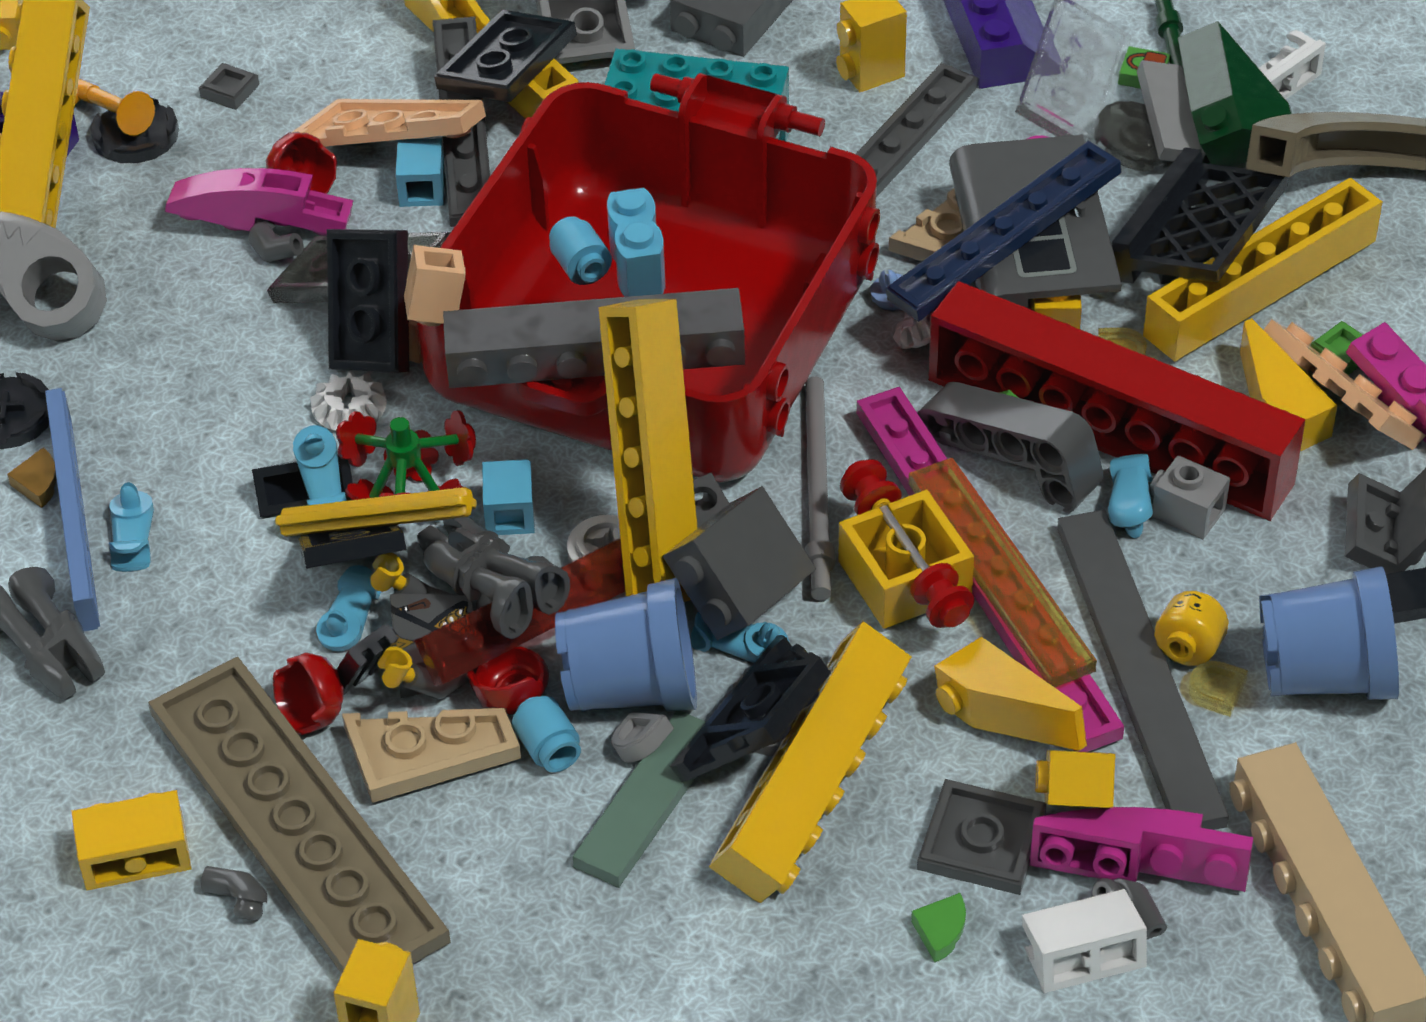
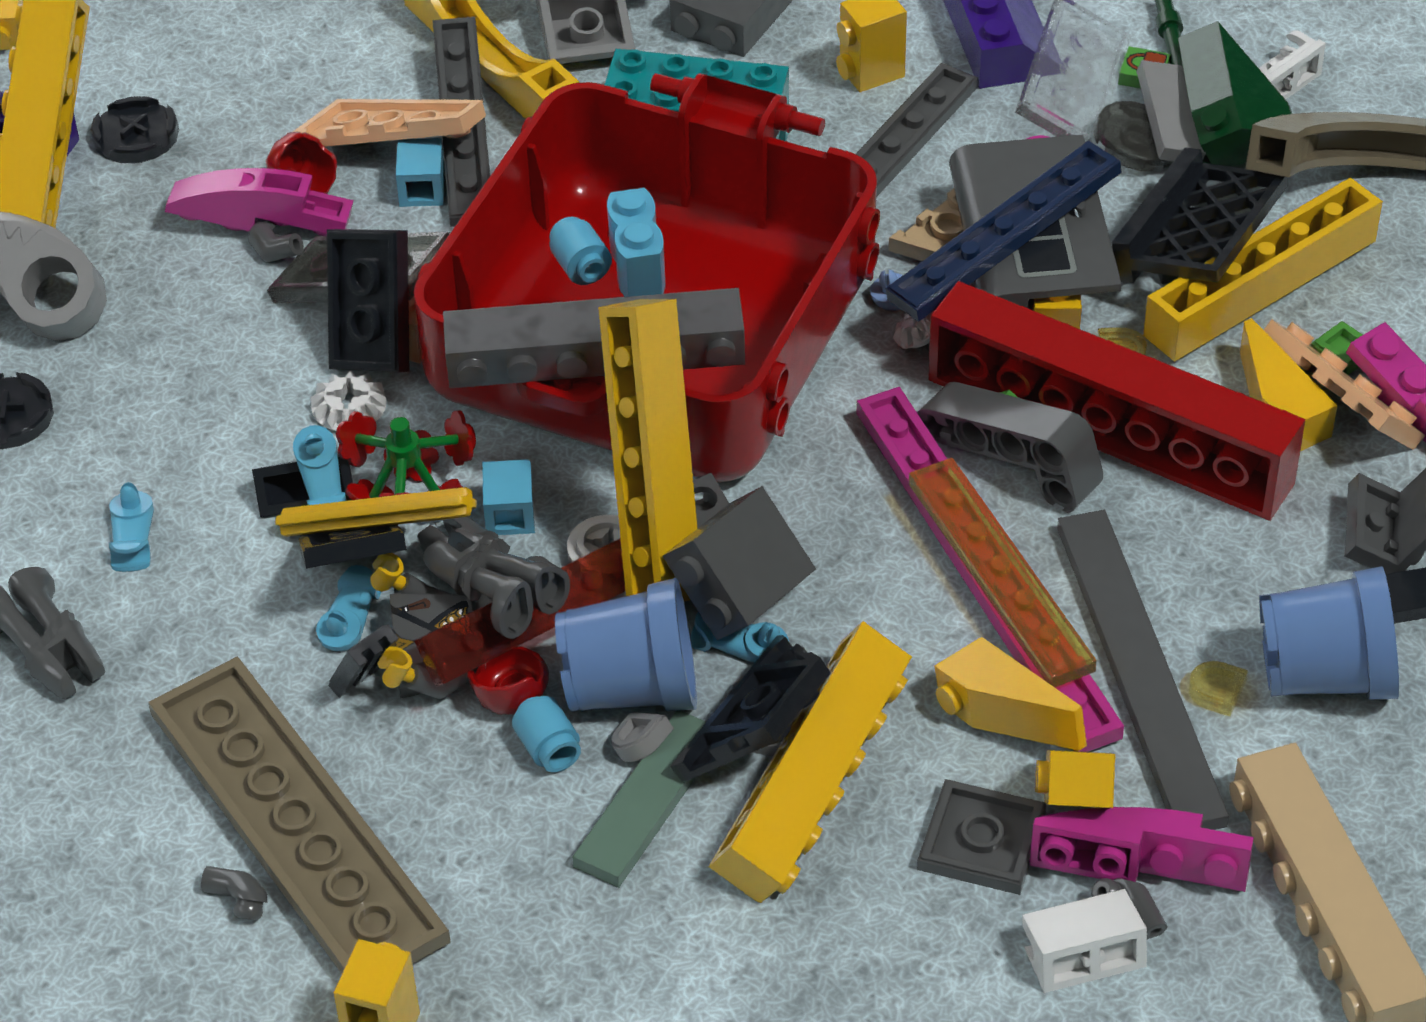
pearl gold tile [7,447,57,508] -> none
medium blue tile [45,388,100,631] -> none
yellow brick [71,790,192,891] -> none
light orange piece [75,78,155,136] -> none
dark grey tile [199,62,260,110] -> none
red hair [273,652,344,735] -> none
tan wing [342,708,521,803] -> none
light nougat brick [404,245,466,326] -> none
black tile [434,9,577,102] -> none
light grey bar [805,376,835,600] -> none
yellow brick [838,459,974,629] -> none
bright green tile [911,893,966,962] -> none
medium azure piece [1108,454,1153,538] -> none
light grey brick [1149,455,1230,540] -> none
yellow head [1154,591,1229,666] -> none

